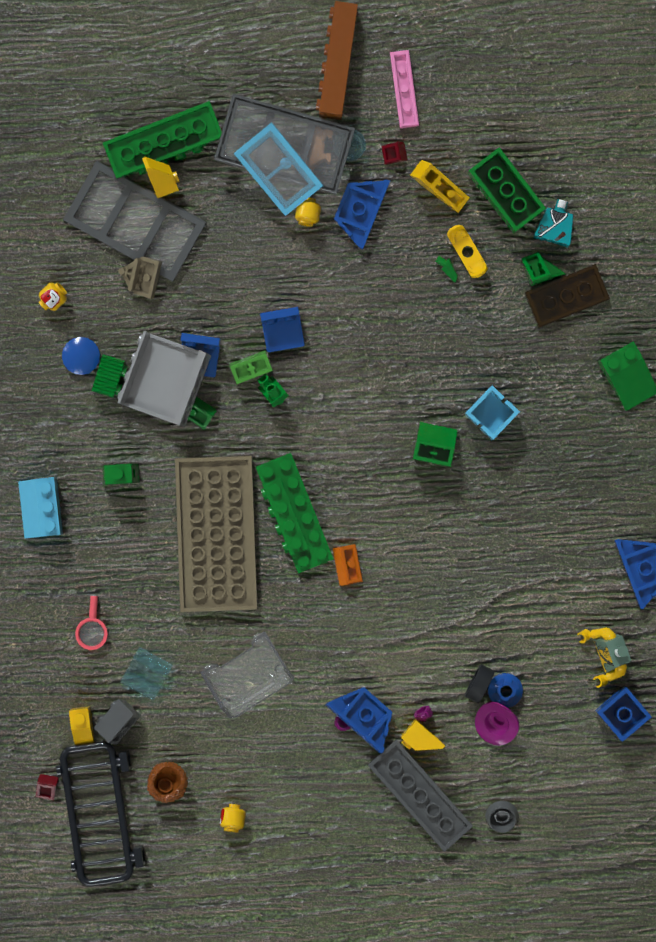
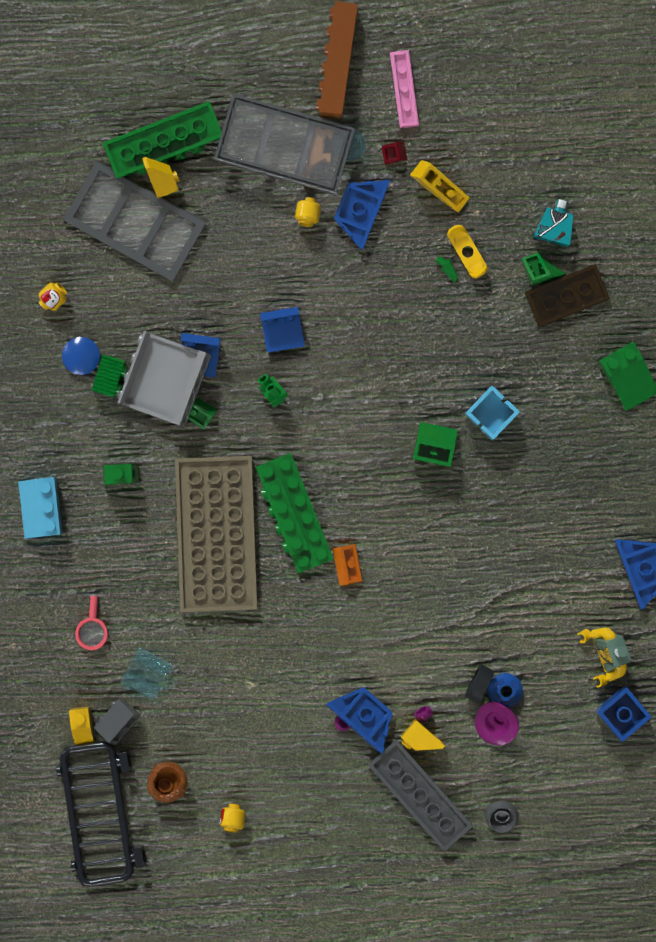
dark red slope [35,774,58,801] -> none
dark tan slope [118,257,162,299] -> none
clear windscreen [200,631,294,718] -> none
bright green hinge [229,350,273,384] -> none
clear door [233,122,323,216] -> none
green brick [467,147,546,234] -> none

